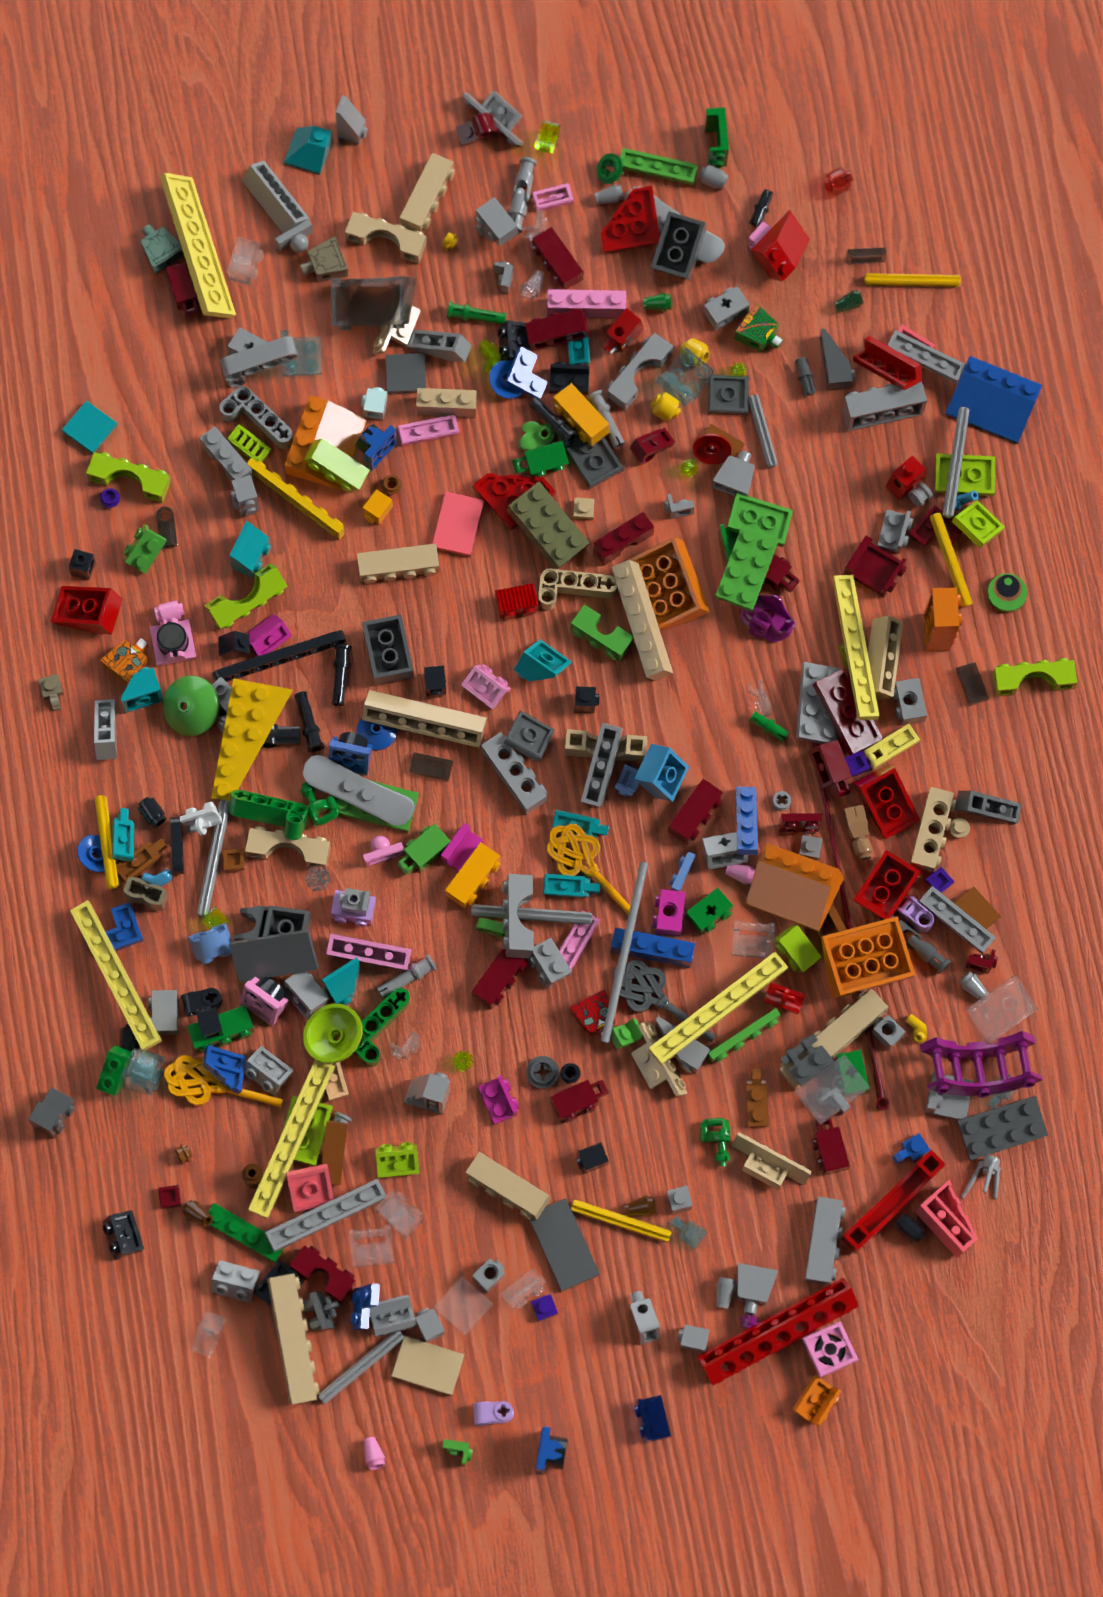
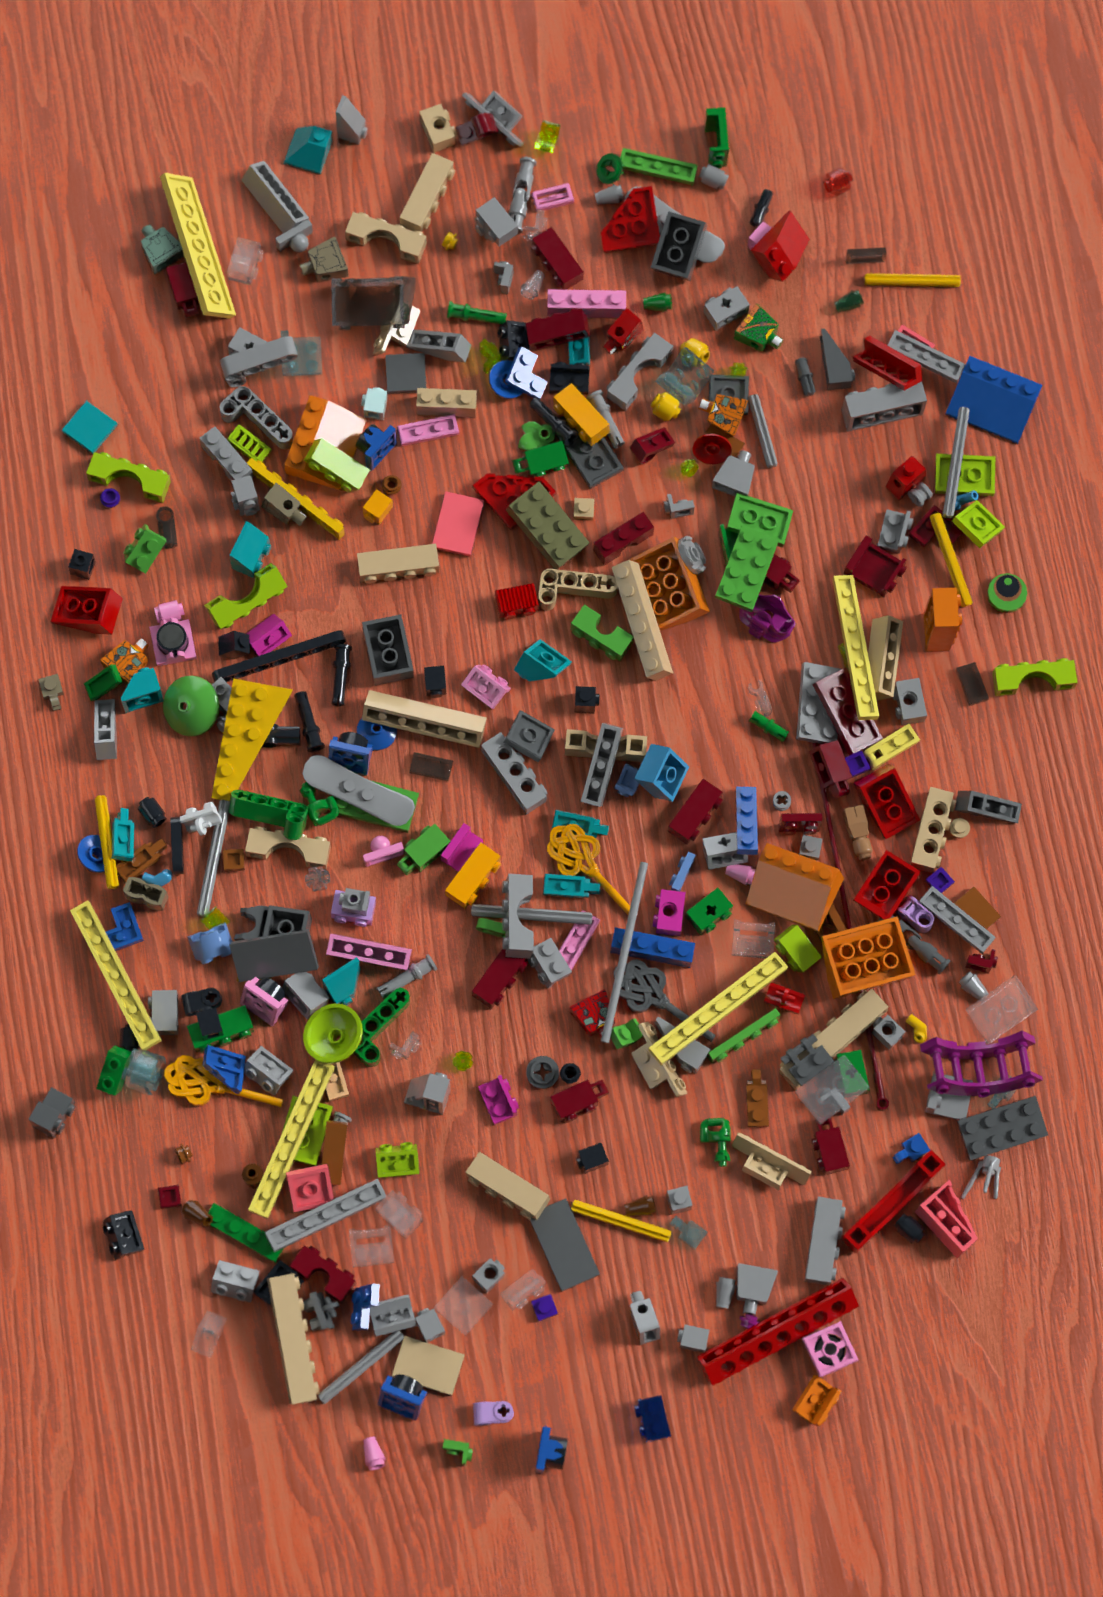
none -> green tile [84,664,123,701]
none -> dark tan torso [261,483,307,526]
none -> blue piece [377,1374,427,1421]
none -> tan brick [419,104,457,152]
none -> light grey tile [678,536,706,574]
none -> orange torso [699,394,748,437]

